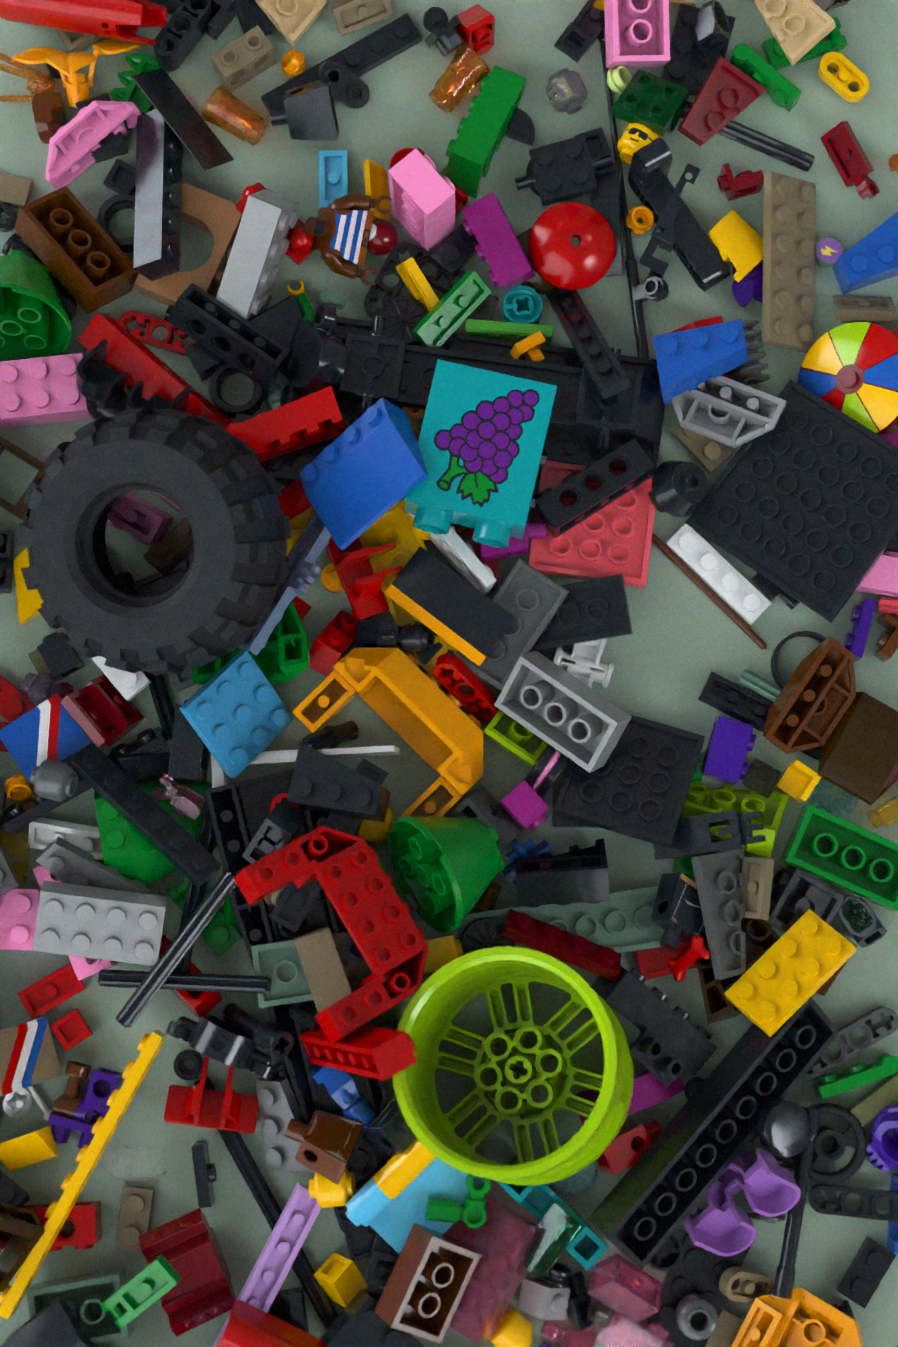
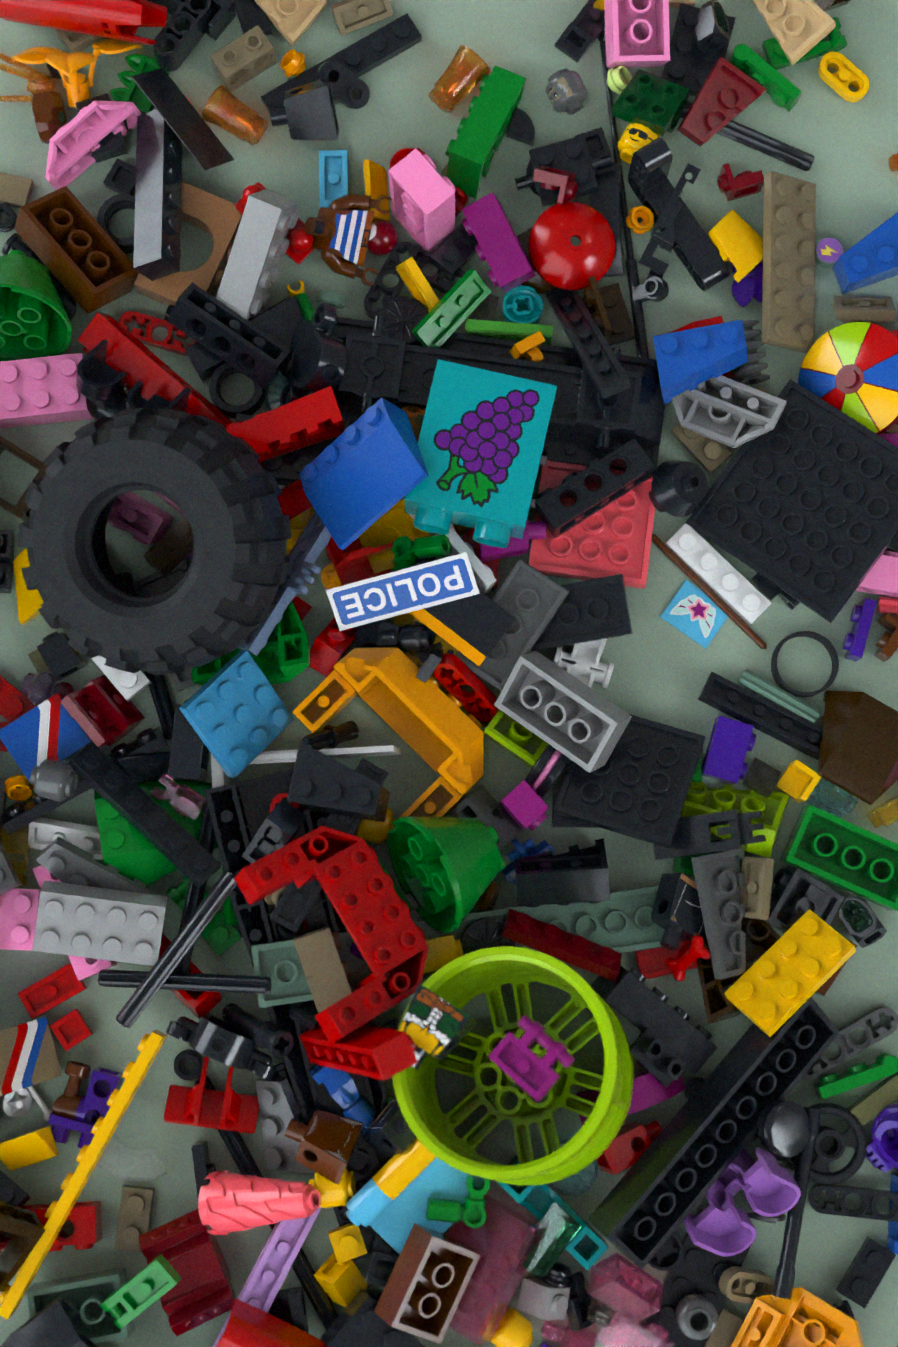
black hips [423,7,464,57] -> none
red slope [456,4,495,58] -> none
reddish brown wedge [762,637,856,754] -> none
dark red plate [820,121,880,200] -> none
none -> coral cone [198,1171,321,1235]
none -> sticker [326,552,480,631]
none -> yellow plate [328,1223,367,1264]
none -> green bar [390,534,450,573]
none -> torso [399,984,477,1069]
none -> black tile [416,645,443,683]
none -> magenta plate [488,1015,575,1102]
none -> dark red bracket [532,166,578,206]
none -> dark brown bracket [582,276,636,346]
none -> medium azure sticker [660,580,728,649]

